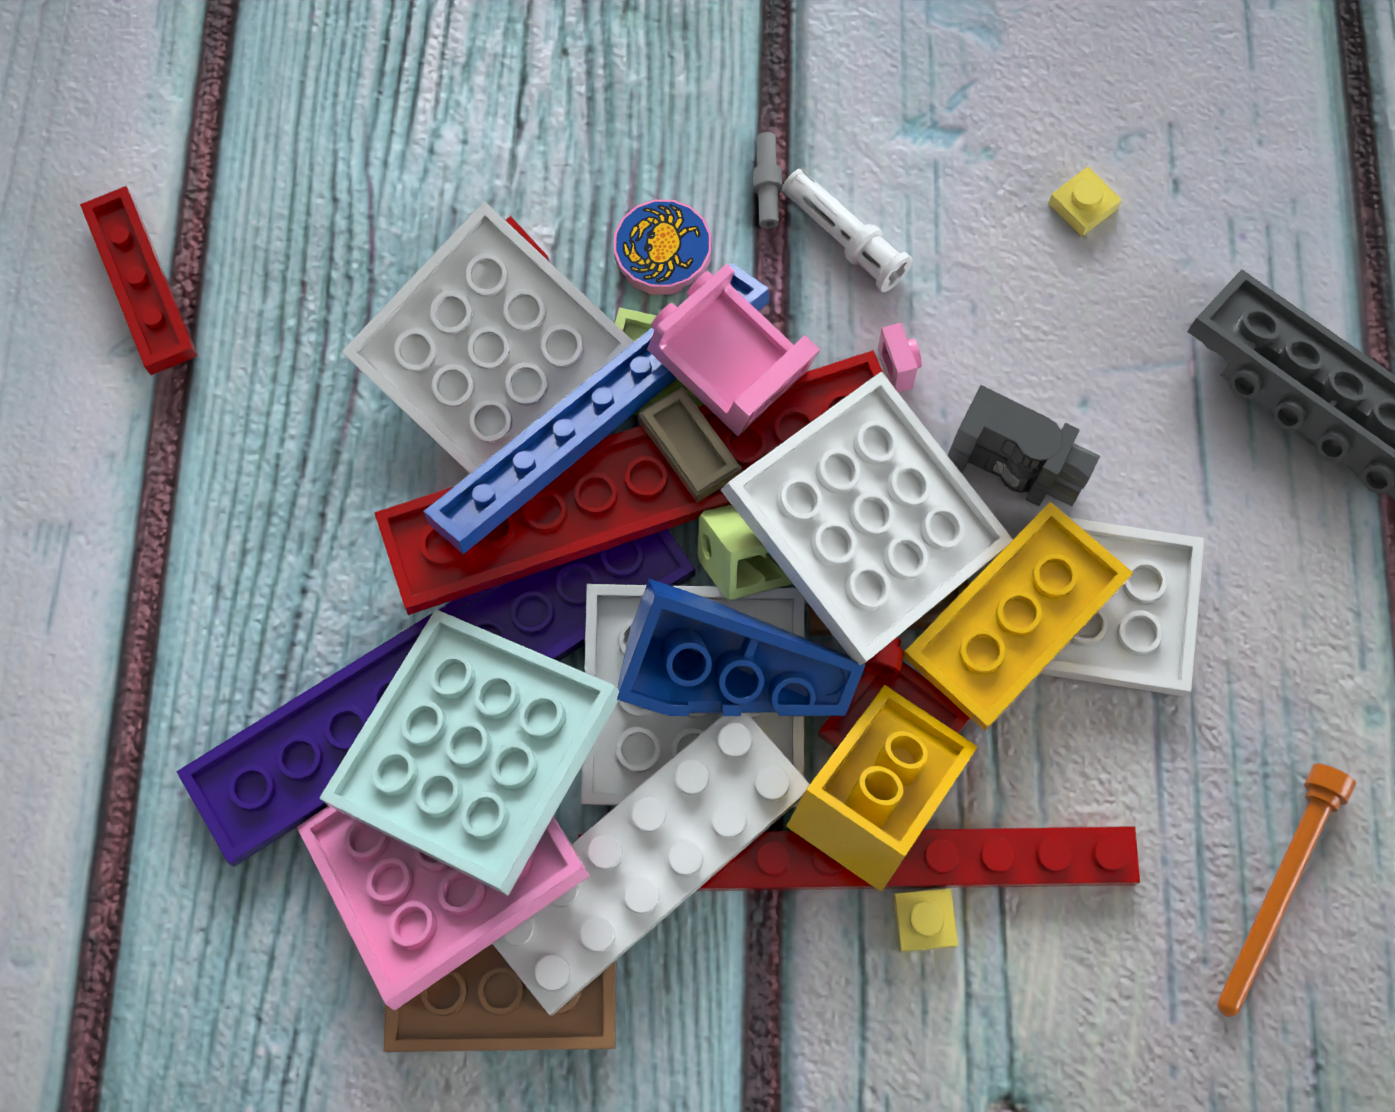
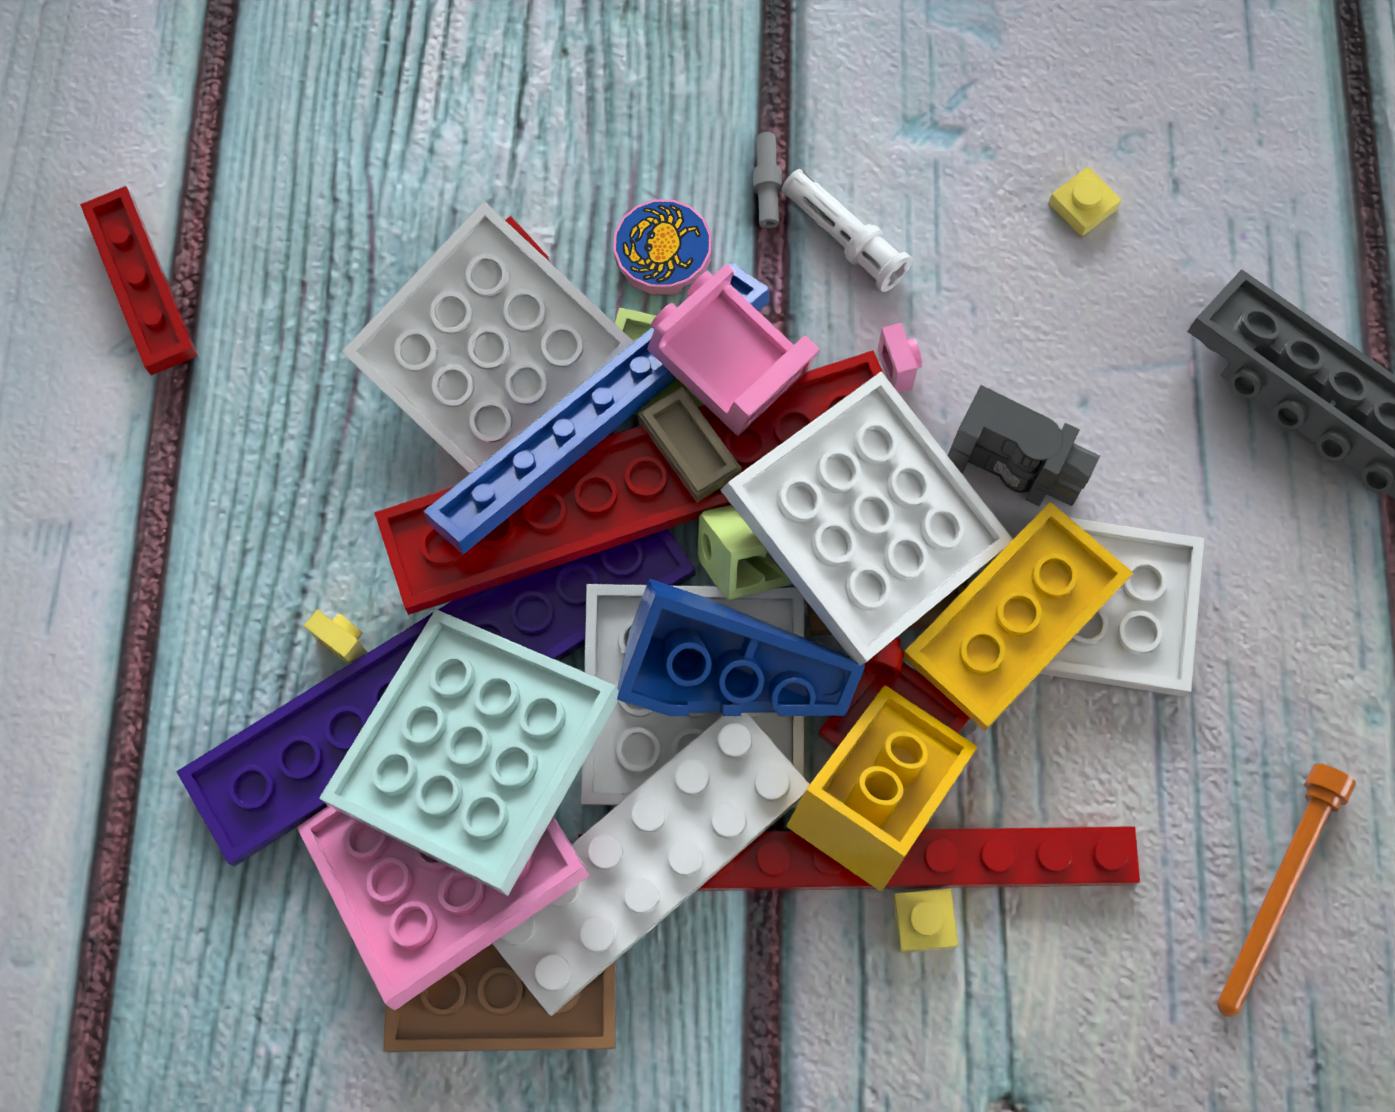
none -> light yellow plate [303,609,368,665]

